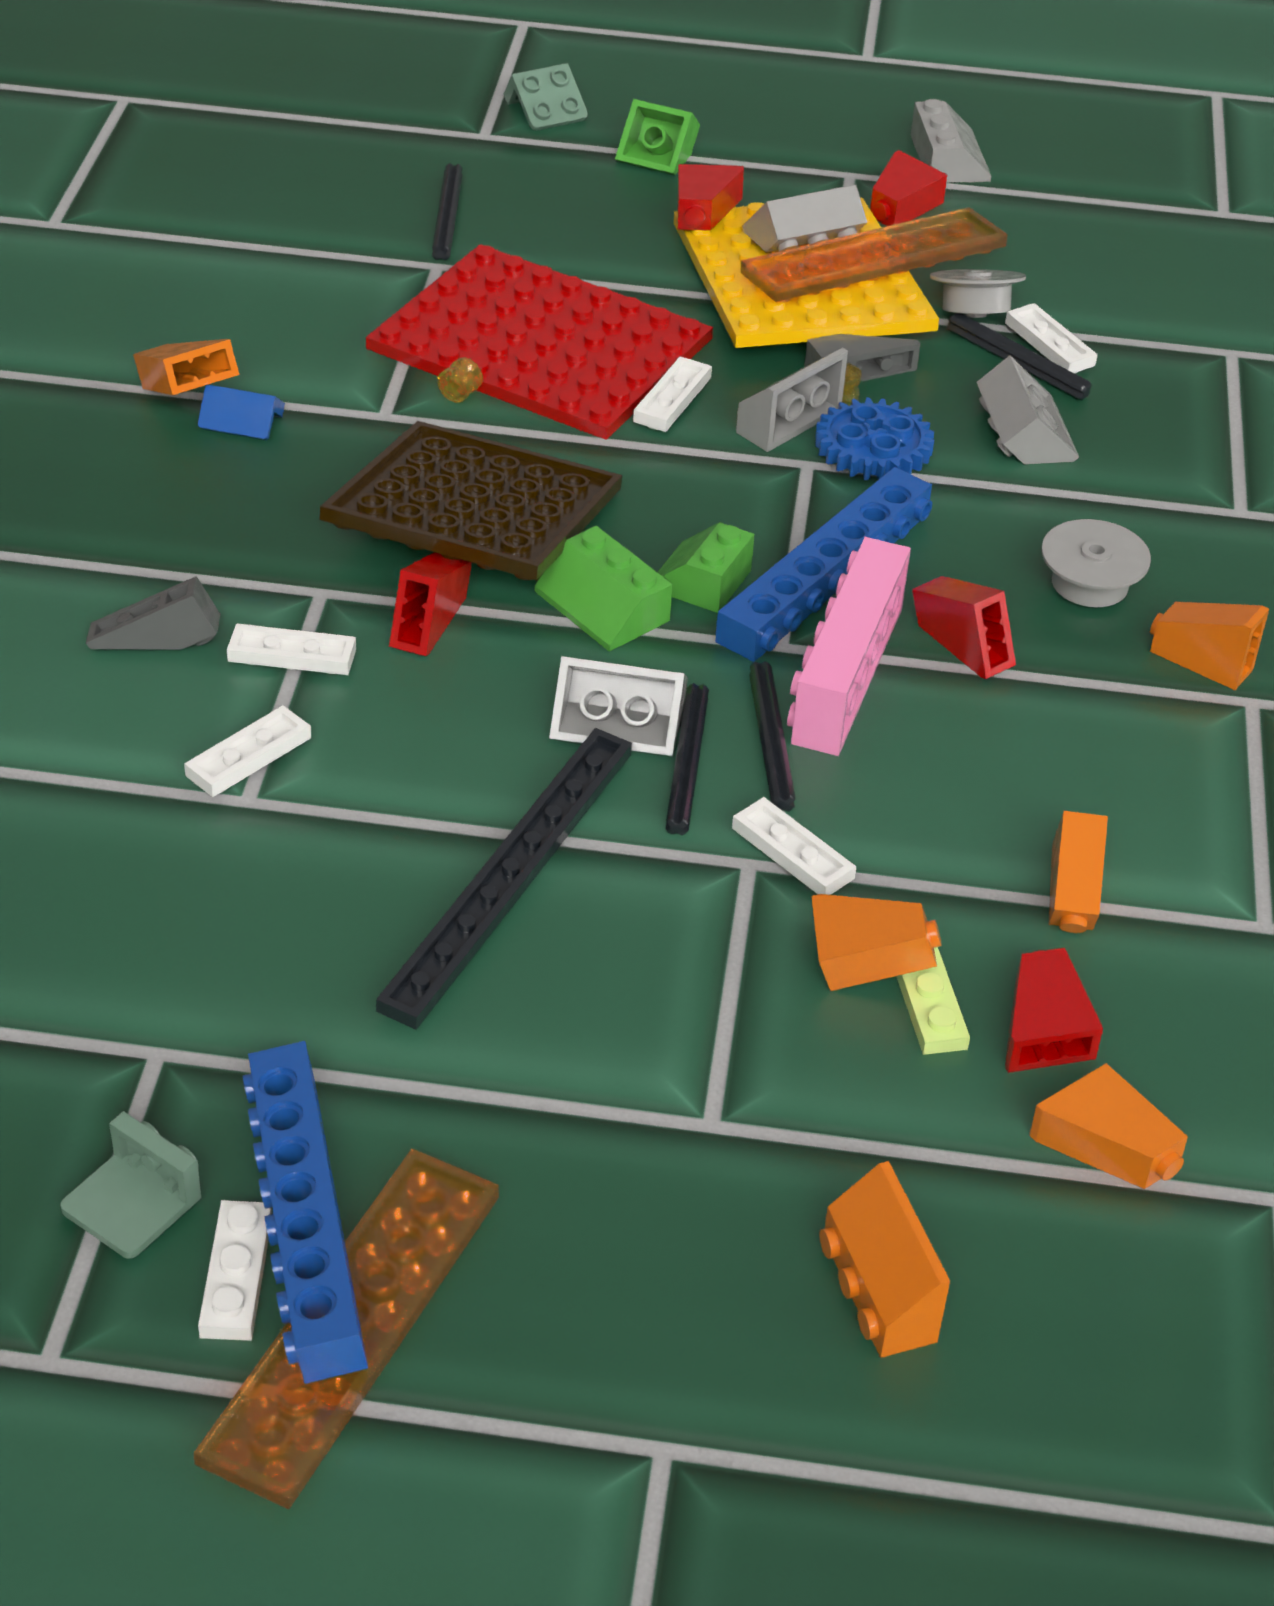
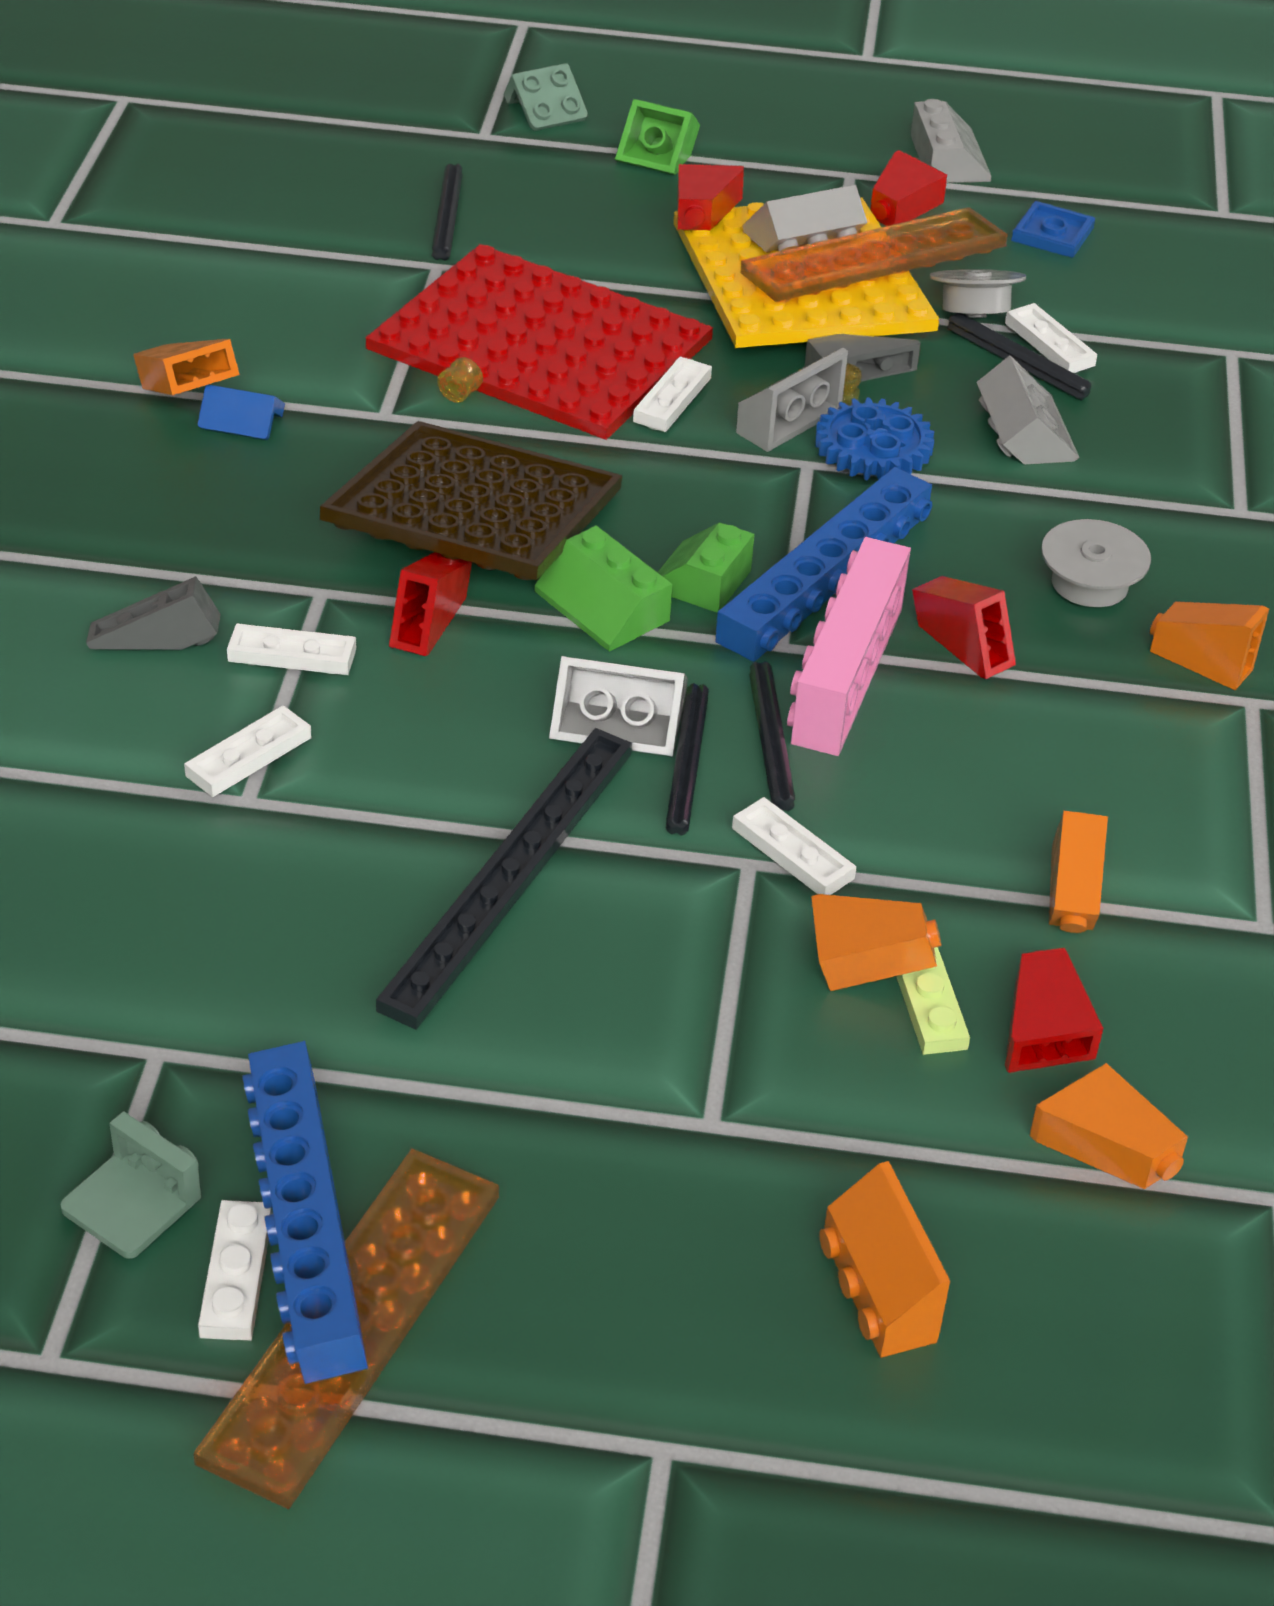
none -> blue tile [1011,201,1096,258]

